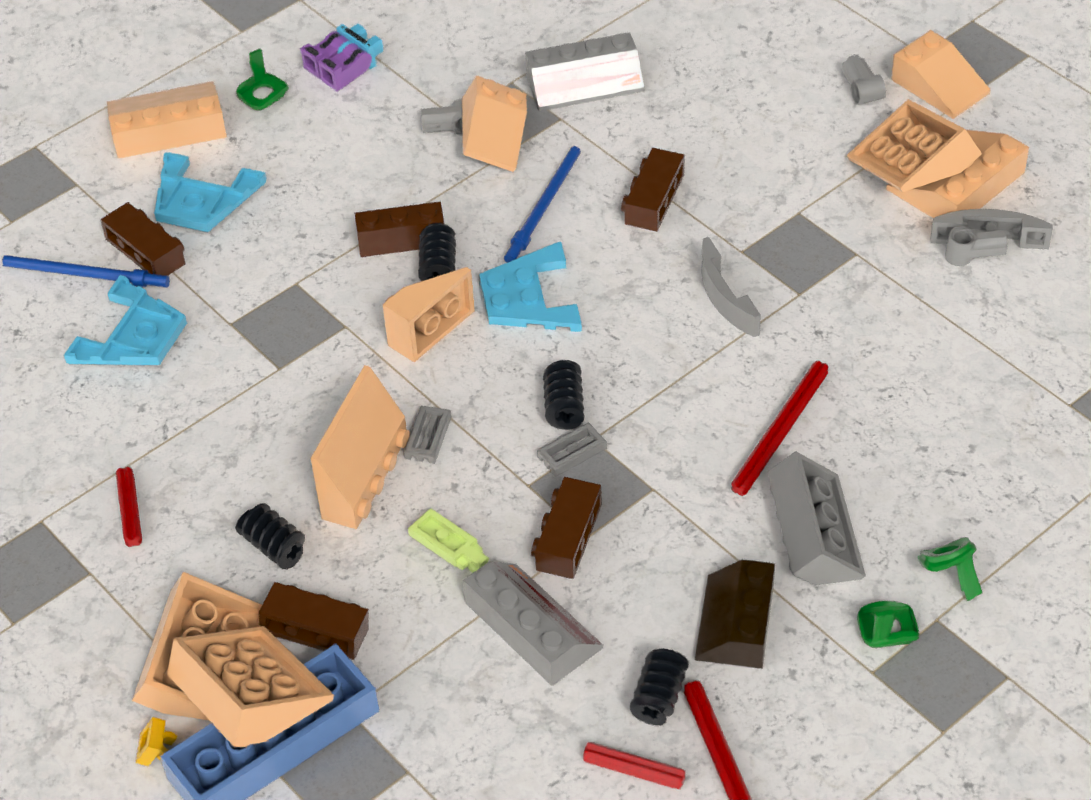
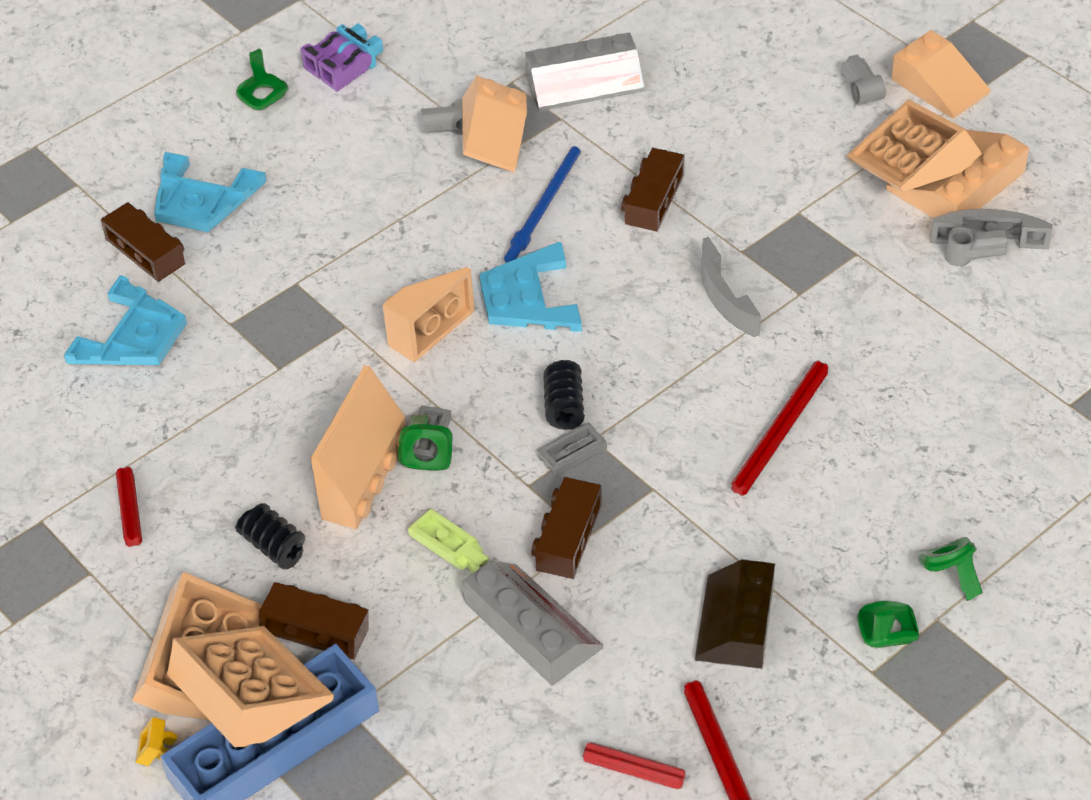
blue bar [2,255,170,288] -> none
light nougat slope [107,81,227,159] -> none
reddish brown brick [355,201,444,257] -> none
black piece [418,223,456,281] -> none
black piece [630,649,689,726] -> none
light grey slope [768,451,866,585] -> none
none -> green piece [398,414,453,471]

